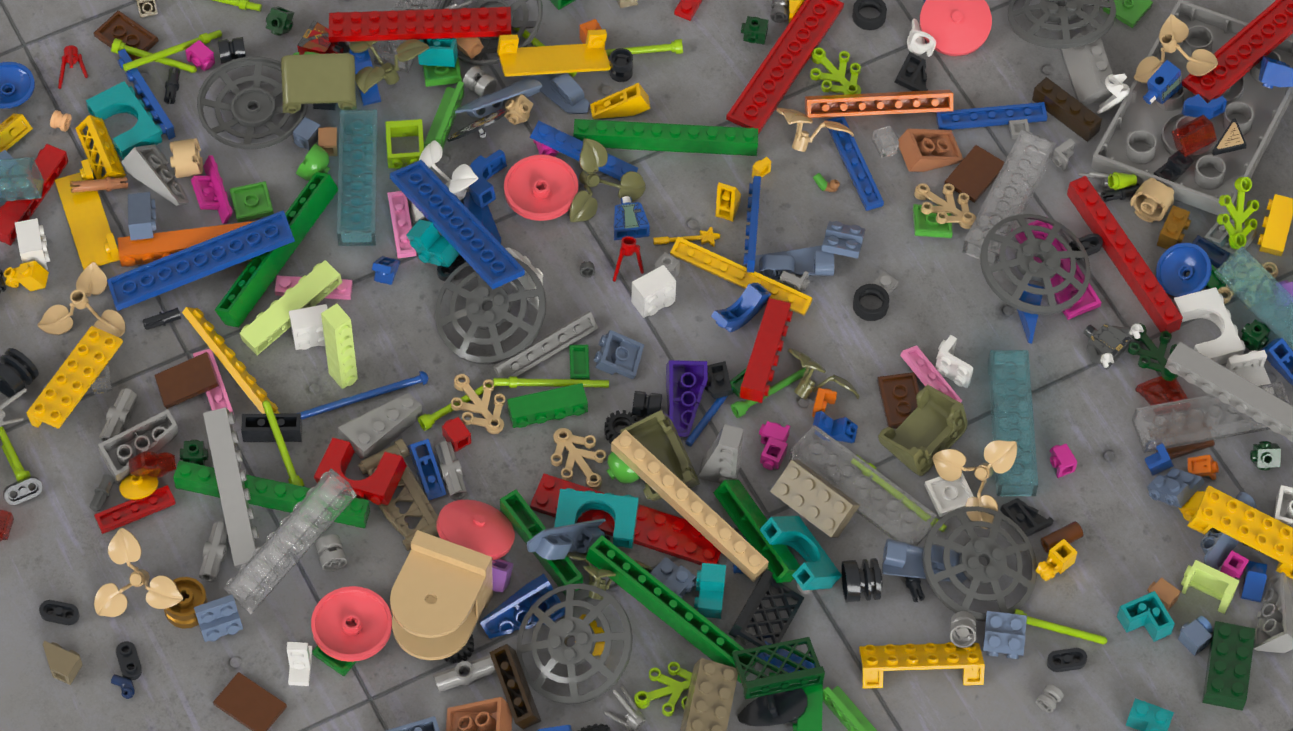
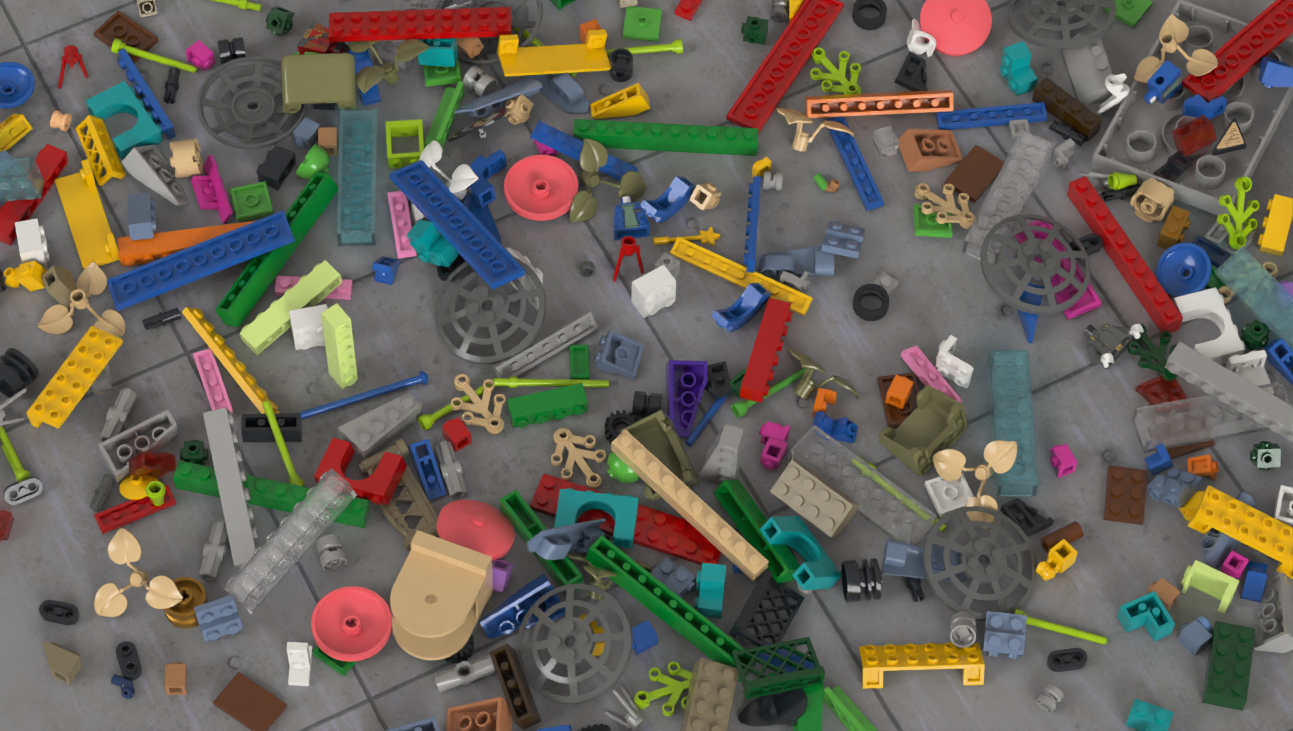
nougat pin [70,177,128,193] -> none
lime bar [123,30,222,71] -> none
reddish brown tile [155,352,219,409] -> none
yellow slope [715,182,741,222] -> none
none -> dark tan slope [41,266,77,310]
none -> lime cone [146,481,166,506]
none -> medium nougat brick [164,662,188,695]
none -> black brick [256,145,296,190]
none -> bright green plate [623,6,662,42]
none -> blue brick [632,620,658,655]
none -> blue arch [640,176,696,223]
none -> tan brick [689,182,722,210]
none -> light grey wheel [763,171,783,191]
none -> orange brick [885,375,914,409]
none -> teal brick [999,41,1038,96]
none -> black pin [1049,119,1086,147]
none -> reddish brown plate [1103,465,1148,525]

